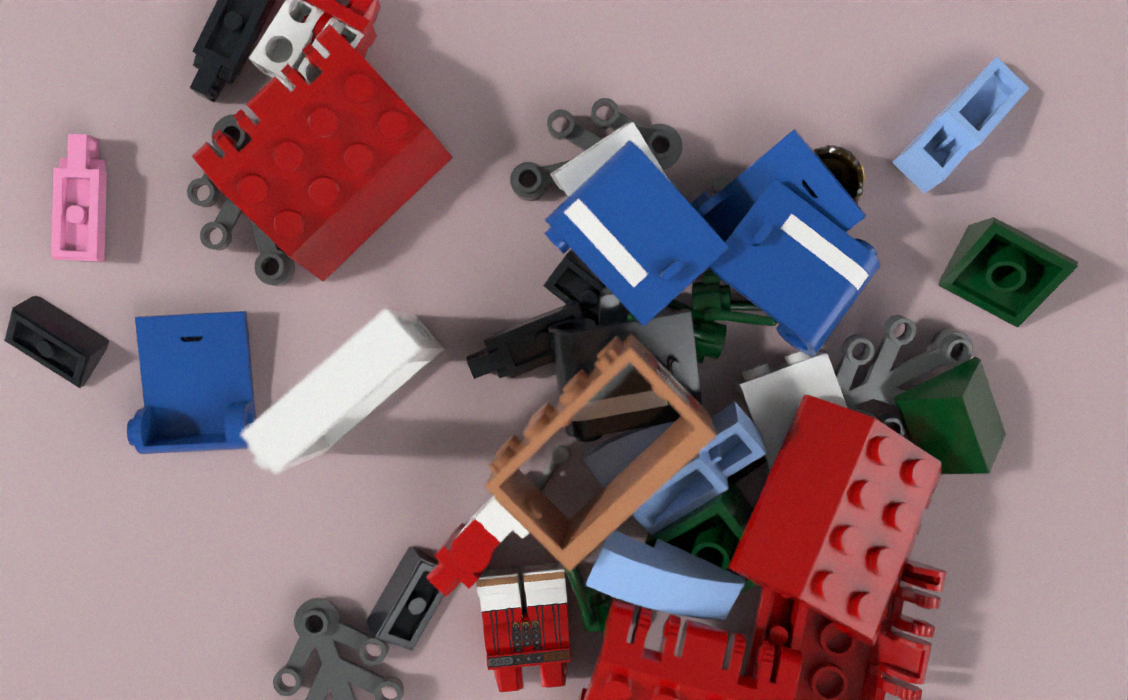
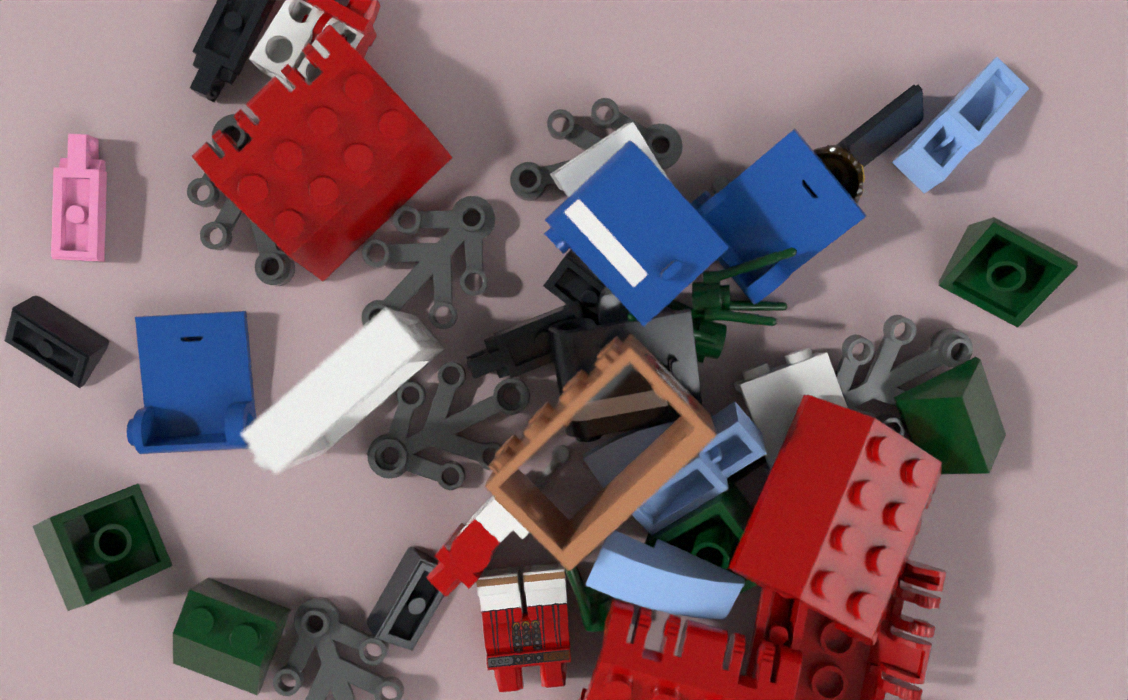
blue door [707,178,880,356] -> none
none -> dark green slope [32,484,173,611]
none -> dark green slope [173,578,291,695]
none -> dark grey plant [362,196,495,329]
none -> dark grey plant [367,362,530,490]
none -> black slope [836,84,924,168]

